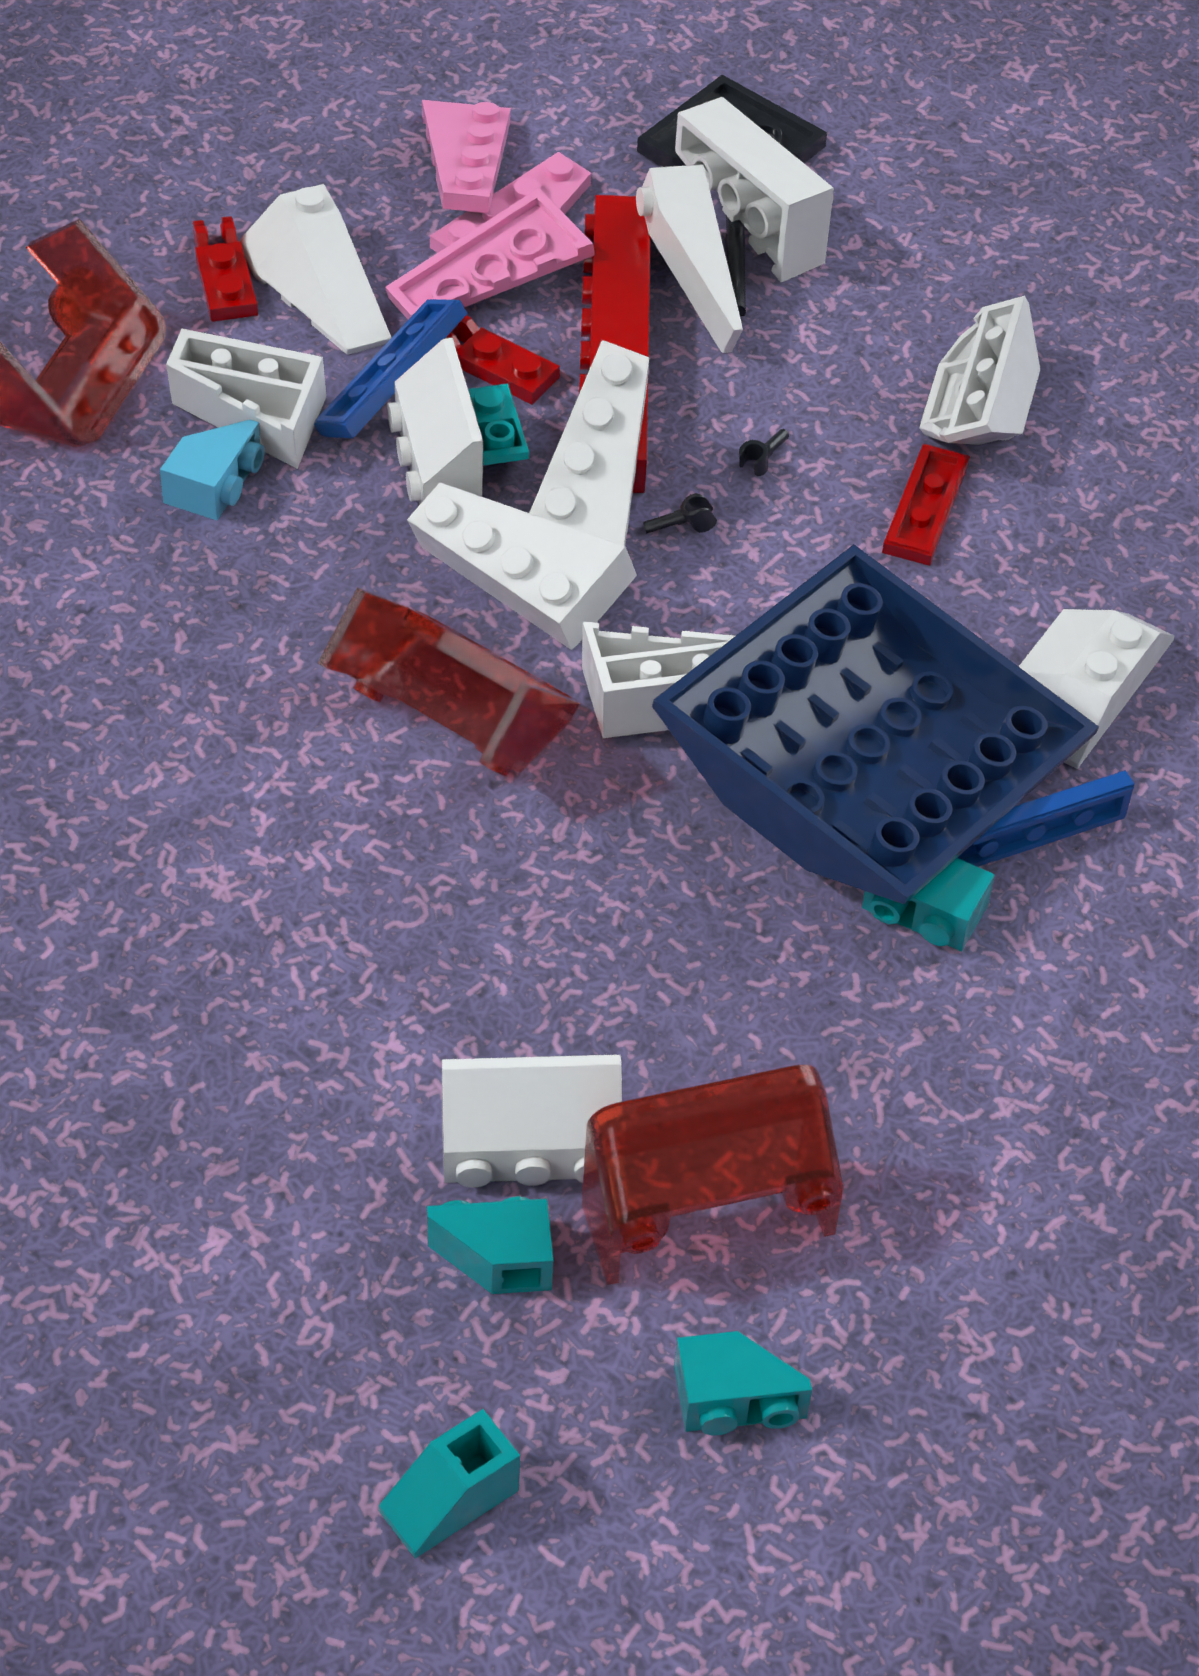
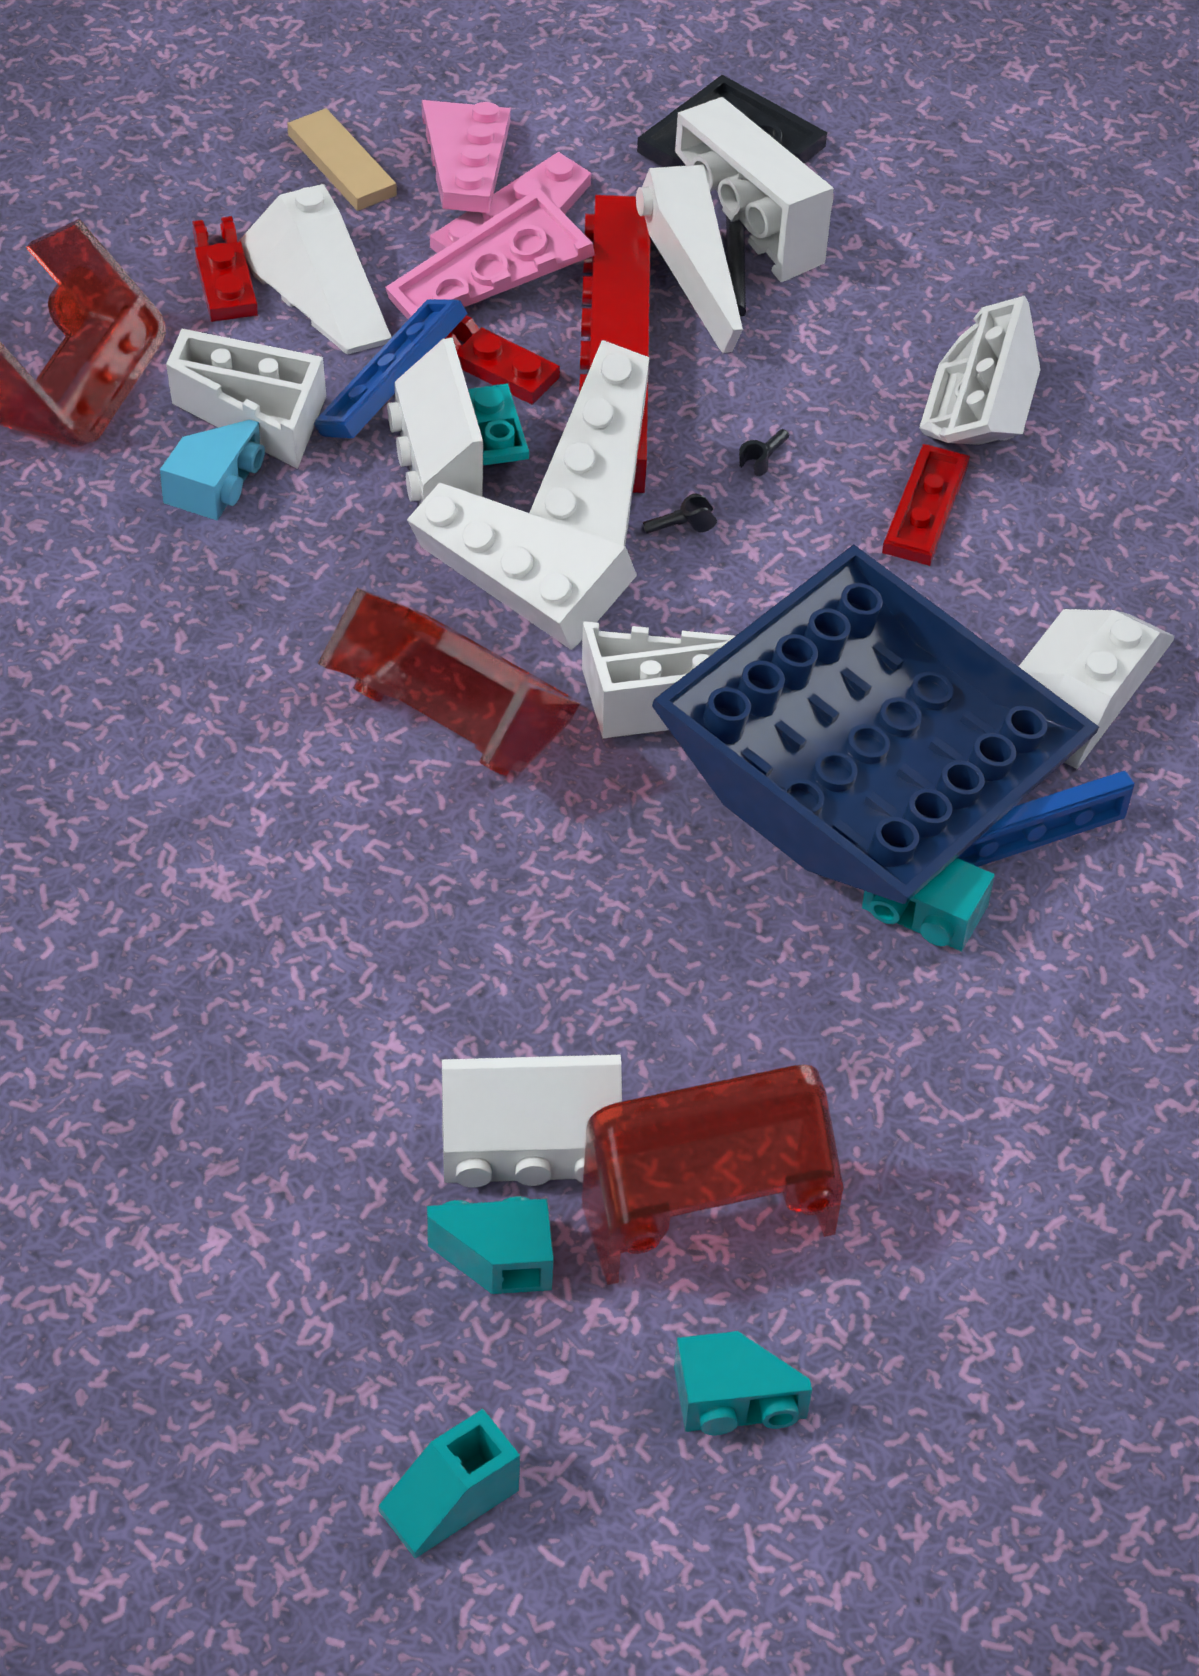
none -> tan tile [287,108,397,211]

